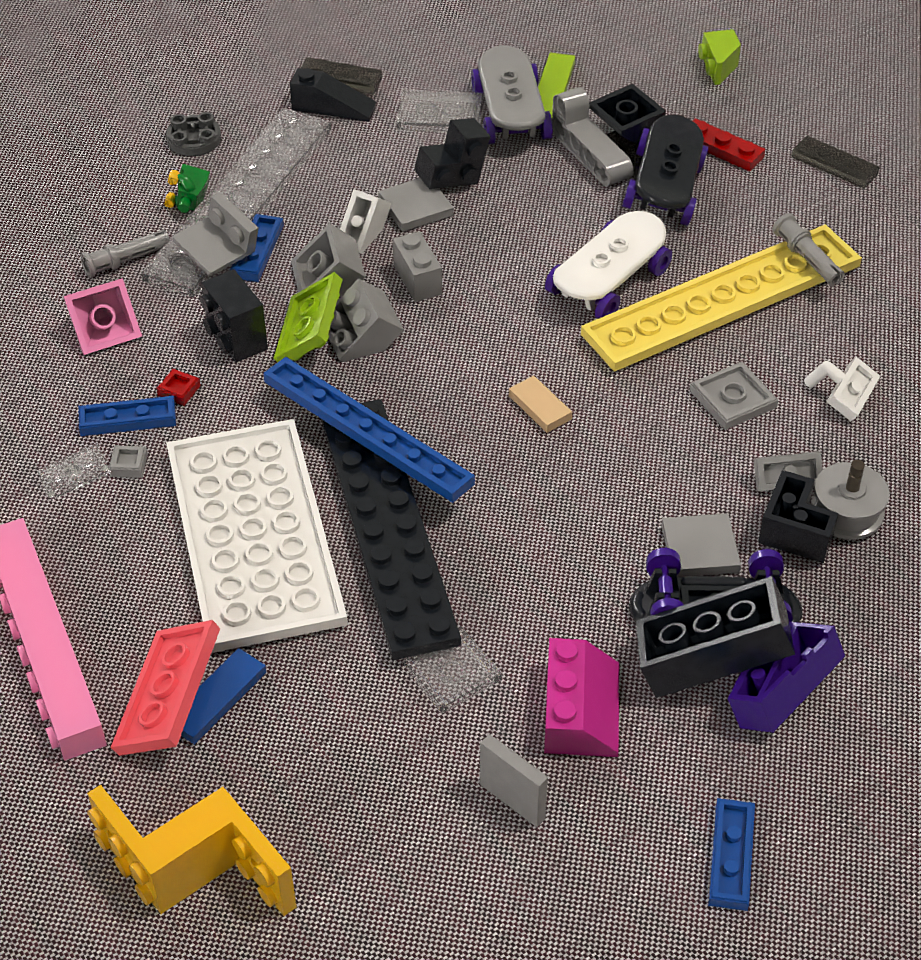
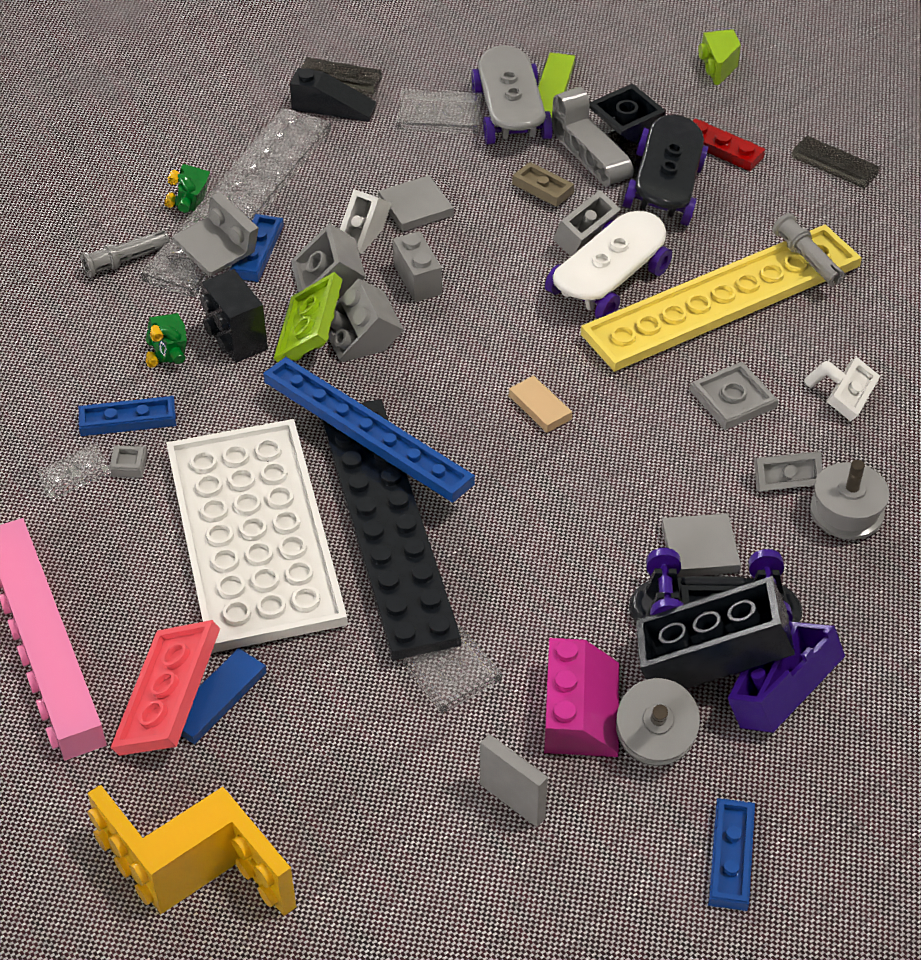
bright pink slope [64,278,142,355] -> none
red tile [156,369,201,406] -> none
dark grey tile [166,112,221,156] -> none
black brick [414,118,491,189] -> none
black brick [758,470,839,563] -> none
none -> green piece [145,313,187,368]
none -> dark tan plate [512,162,574,207]
none -> light grey brick [553,190,621,256]
none -> light grey wheel [616,678,700,766]

